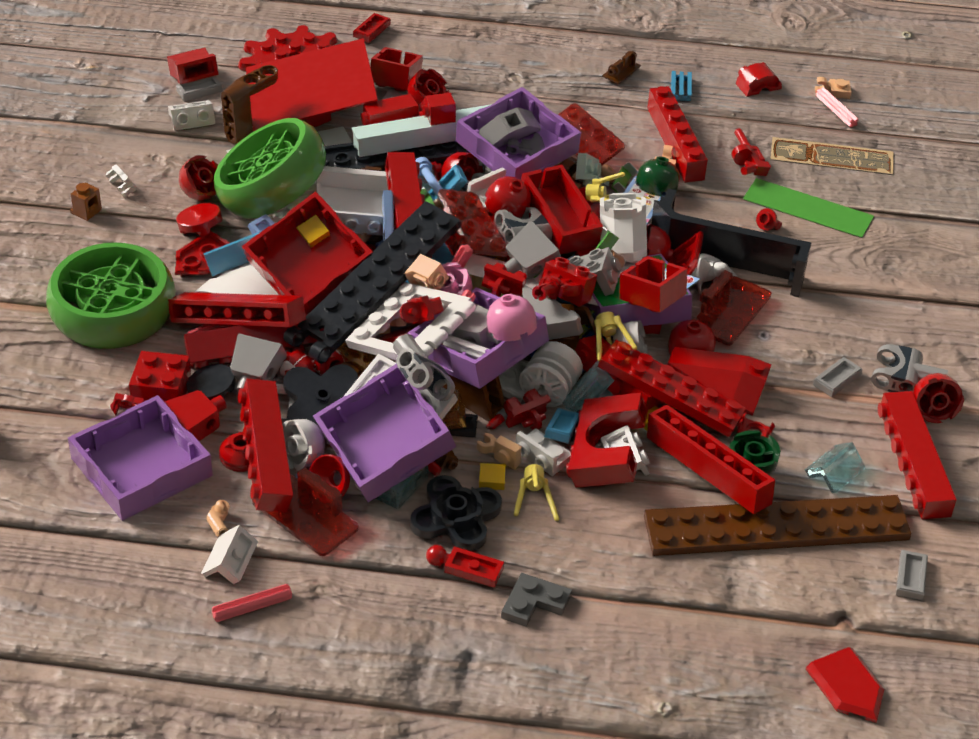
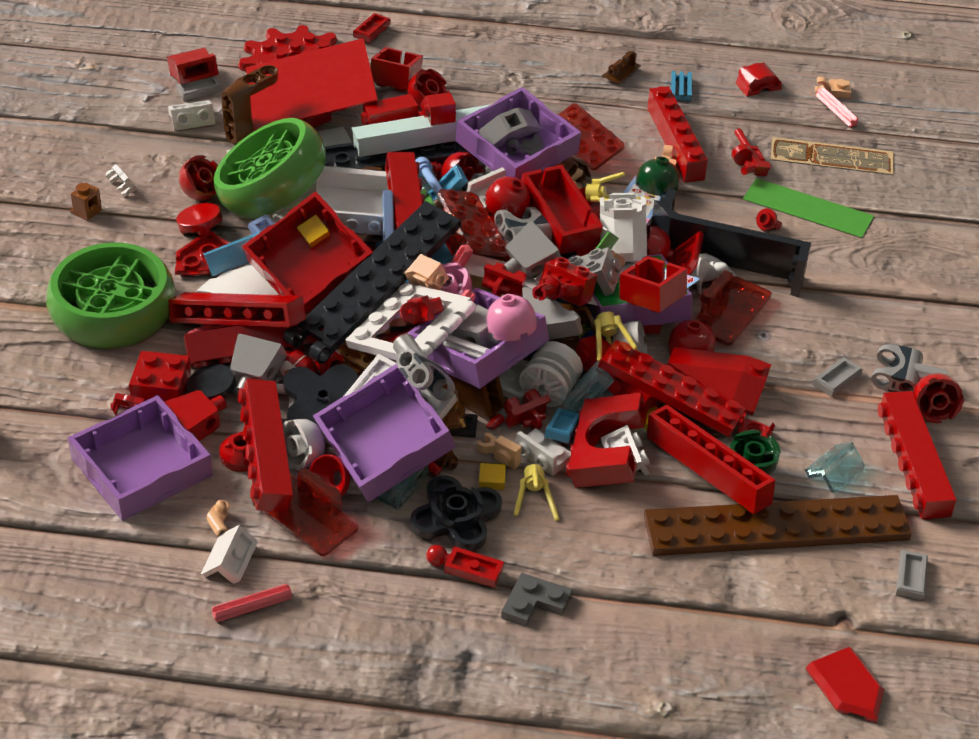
light aqua bracket [576,153,609,186] -> none
piece [600,162,638,193] -> none

